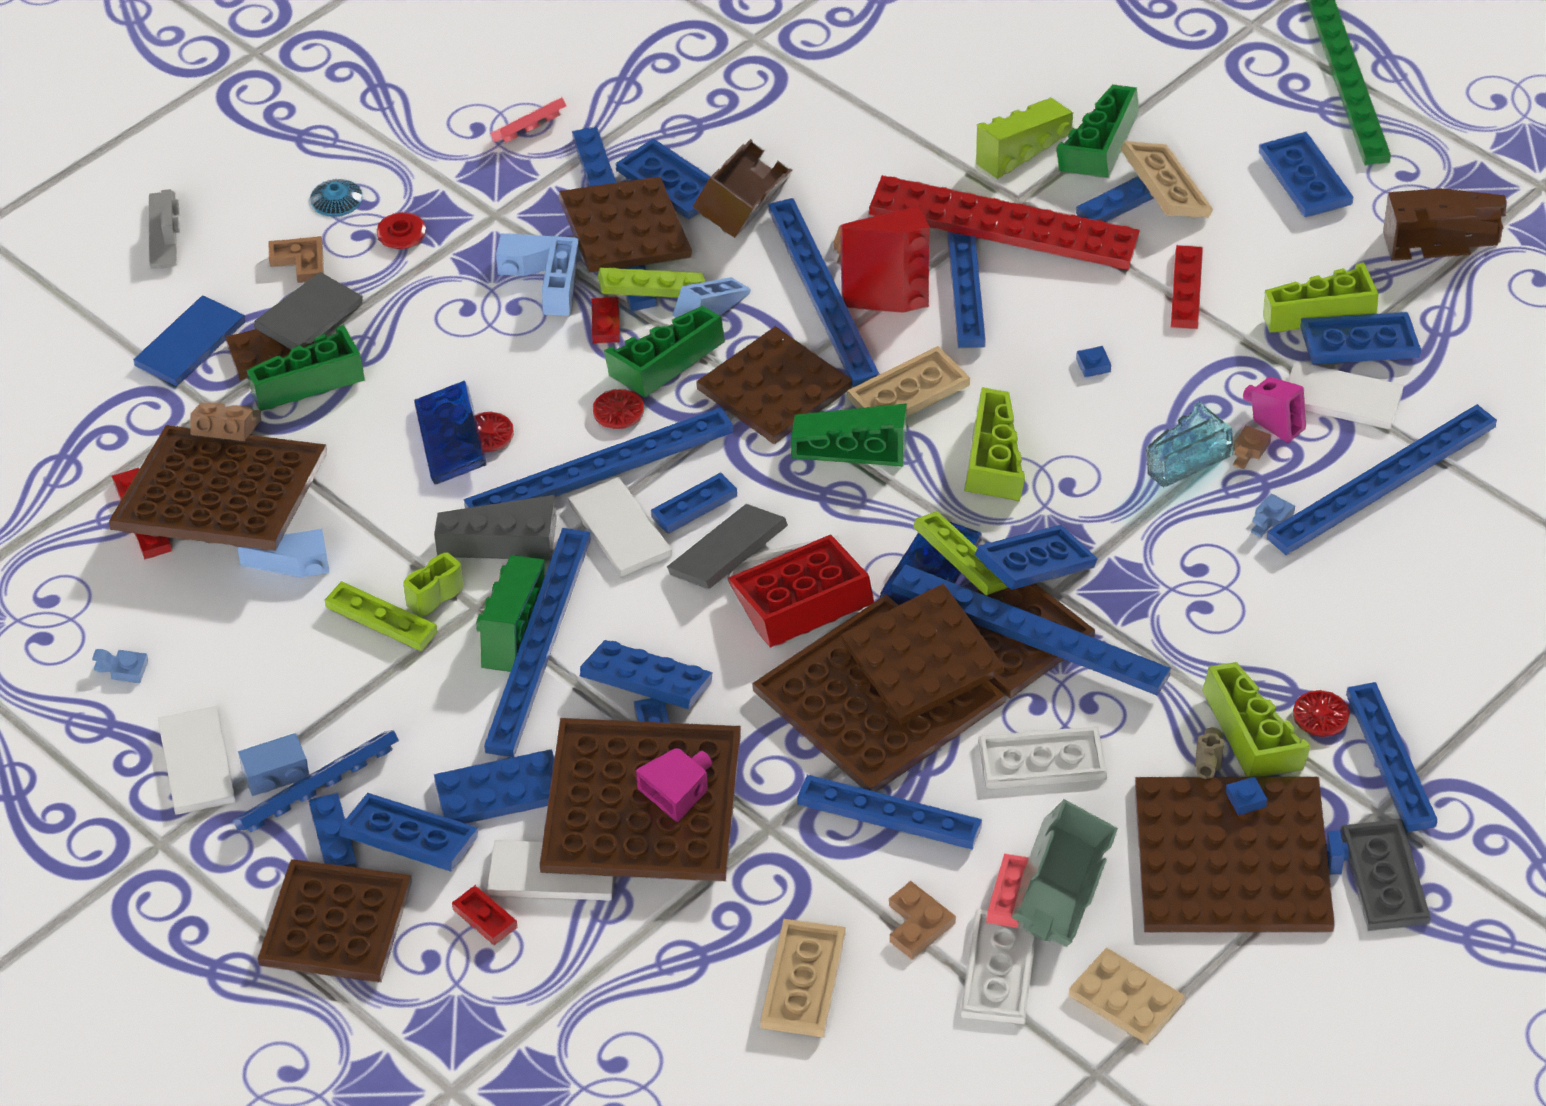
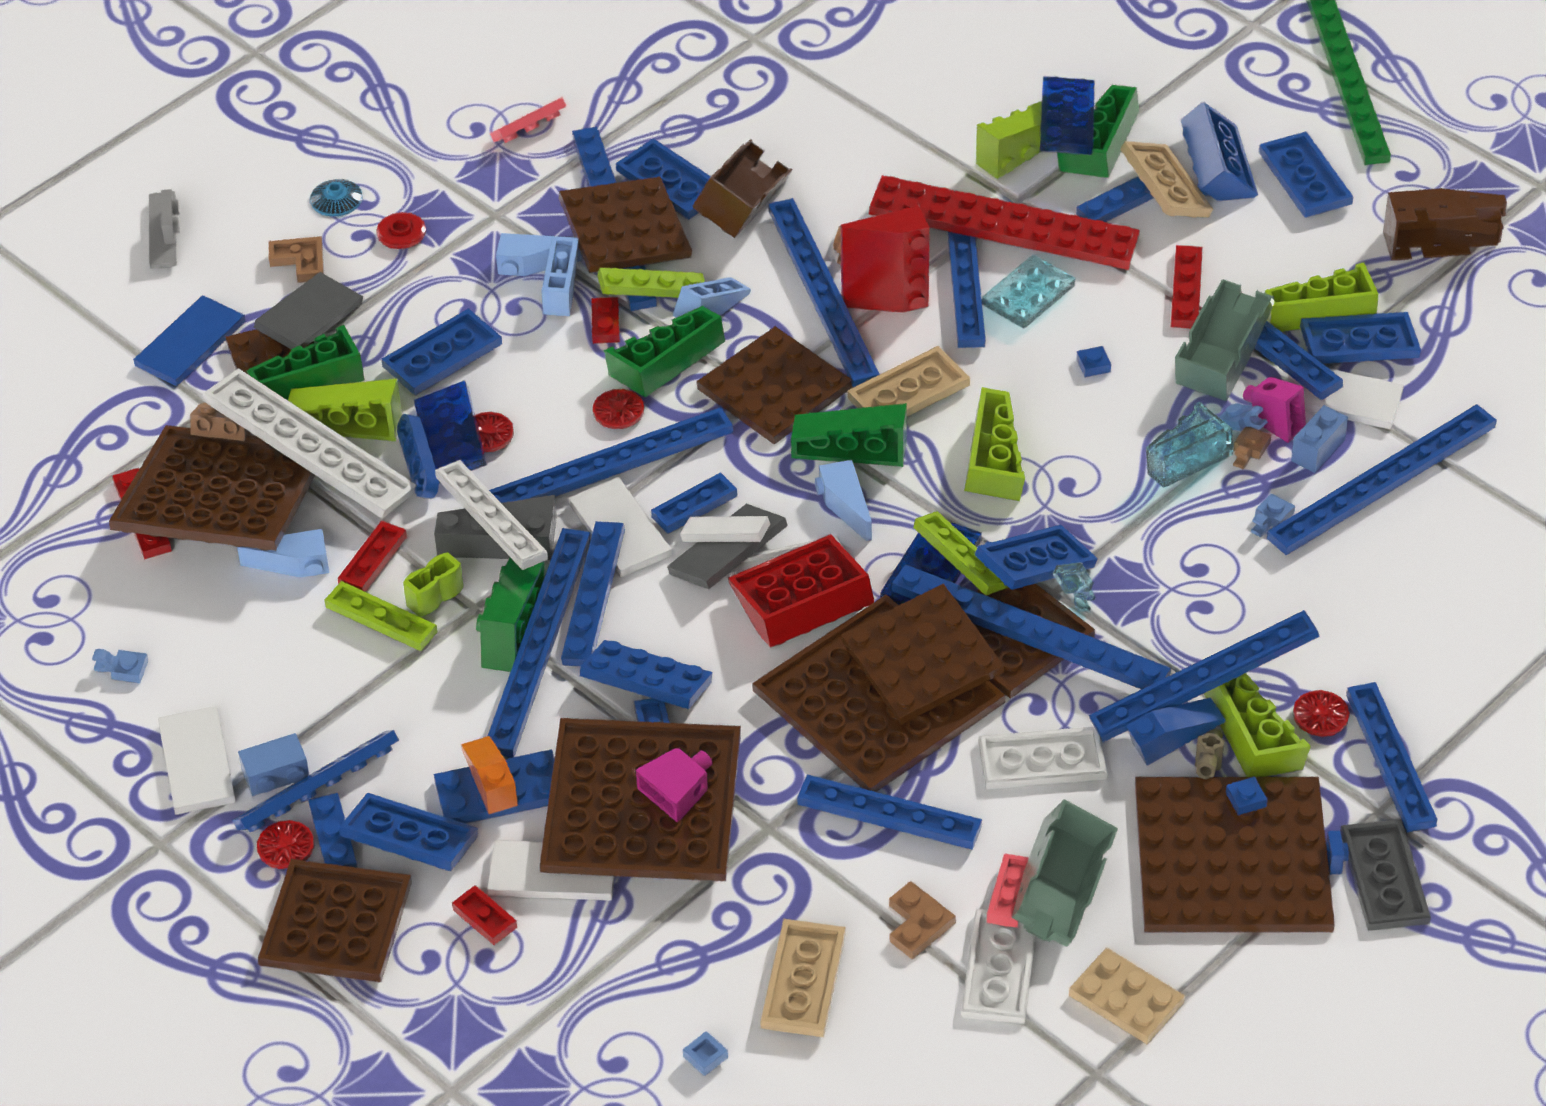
none -> white plate [202,368,417,519]
none -> red wheel [257,820,314,869]
none -> lime wedge [288,379,402,441]
none -> red plate [337,520,407,592]
none -> blue plate [381,308,502,396]
none -> blue beam [397,414,439,499]
none -> white tile [435,460,548,570]
none -> orange slope [461,736,518,814]
none -> blue plate [561,521,625,667]
none -> white tile [680,516,770,542]
none -> medium blue plate [682,1031,728,1076]
none -> light blue slope [815,460,872,541]
none -> clear light blue plate [982,254,1075,329]
none -> clear blue plate [1039,76,1095,155]
none -> clear light blue plate [1053,562,1095,612]
none -> blue tile [1089,610,1320,742]
none -> blue slope [1126,697,1226,766]
none -> sand green piece [1175,279,1274,401]
none -> blue slope [1180,101,1258,201]
none -> medium blue plate [1217,403,1268,431]
none -> blue plate [1255,321,1343,400]
none -> medium blue brick [1291,405,1348,473]

